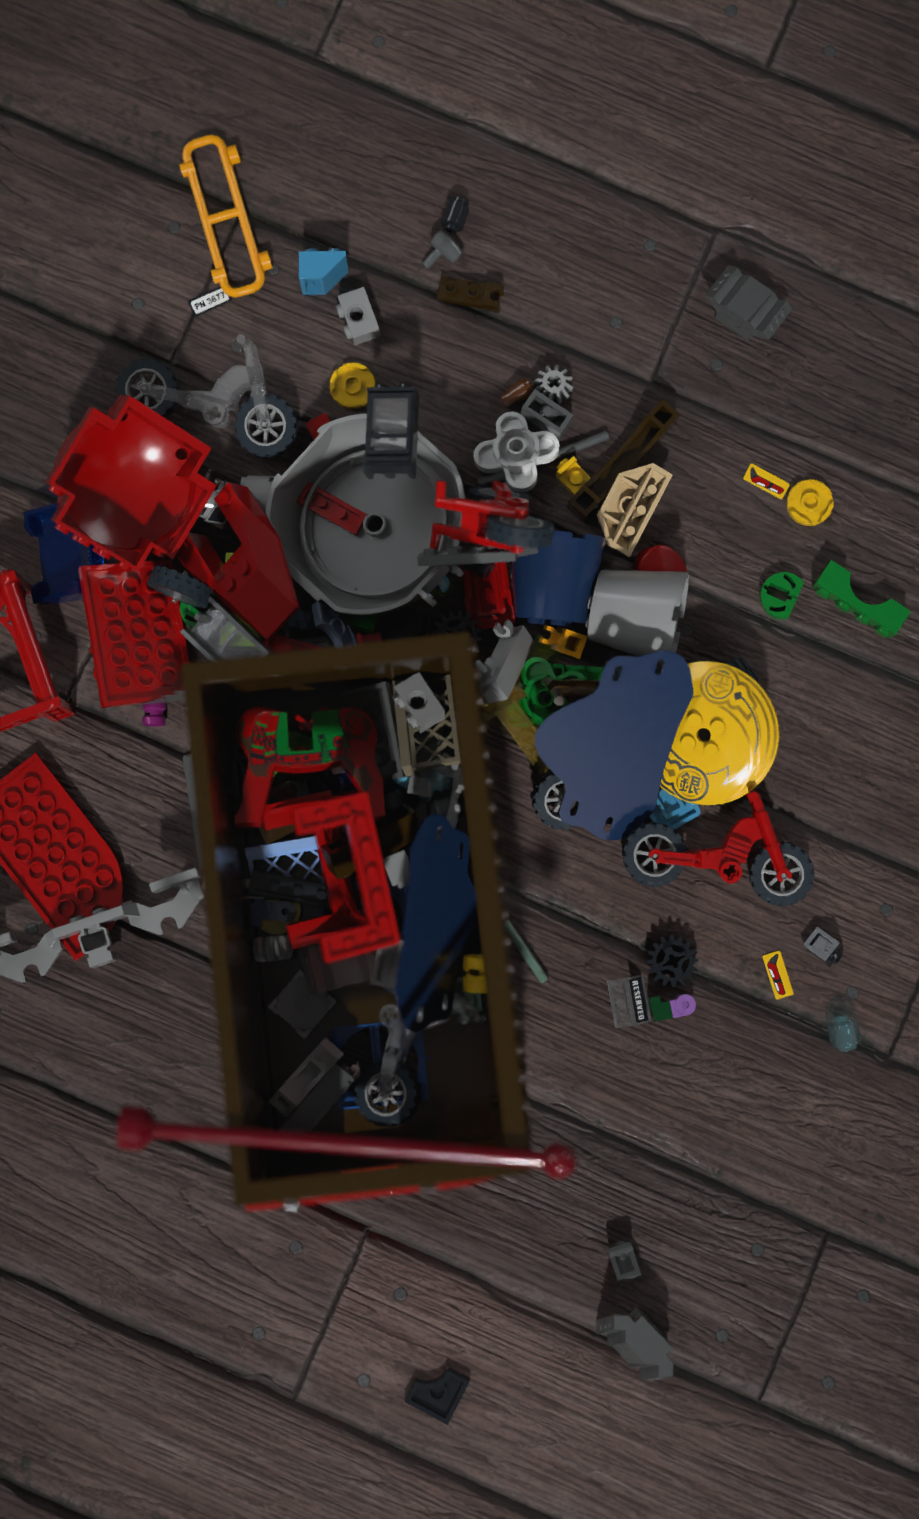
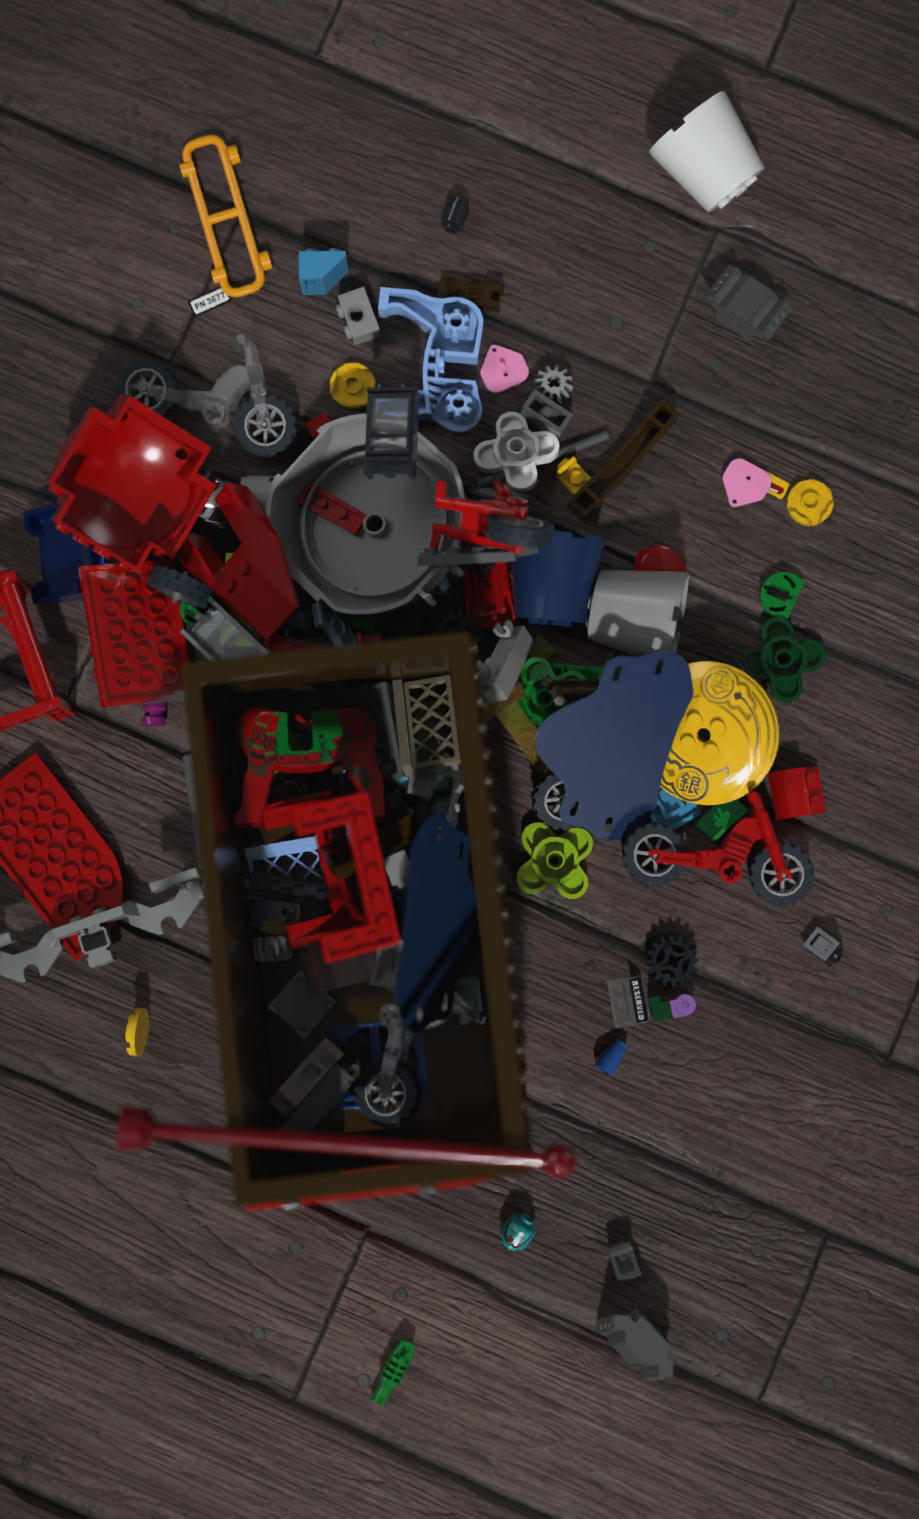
light grey brick [393,672,445,733] -> none
black tile [404,1367,470,1425] -> none
dark grey piece [422,230,464,269] -> none
yellow wheel [462,954,487,993] -> none
reddish brown cone [500,377,534,408] -> none
sand green bar [502,919,549,984] -> none
light orange brick [539,625,588,659] -> none
tan wedge [597,463,673,557] -> none
yellow sticker [762,951,794,999] -> none
green arch [812,560,911,638] -> none
clear light blue head [827,1015,862,1052] -> none
none -> yellow tile [125,1007,149,1056]
none -> green hinge [371,1338,415,1407]
none -> light blue animal [376,287,483,433]
none -> bright pink piece [480,345,529,393]
none -> teal head [500,1213,536,1251]
none -> lime plant [516,822,593,899]
none -> blue cone [594,1039,627,1076]
none -> white cone [649,91,765,213]
none -> dark green piece [692,799,747,843]
none -> bright pink piece [722,459,771,507]
none -> dark green plant [741,617,826,704]
none -> red brick [768,766,826,820]

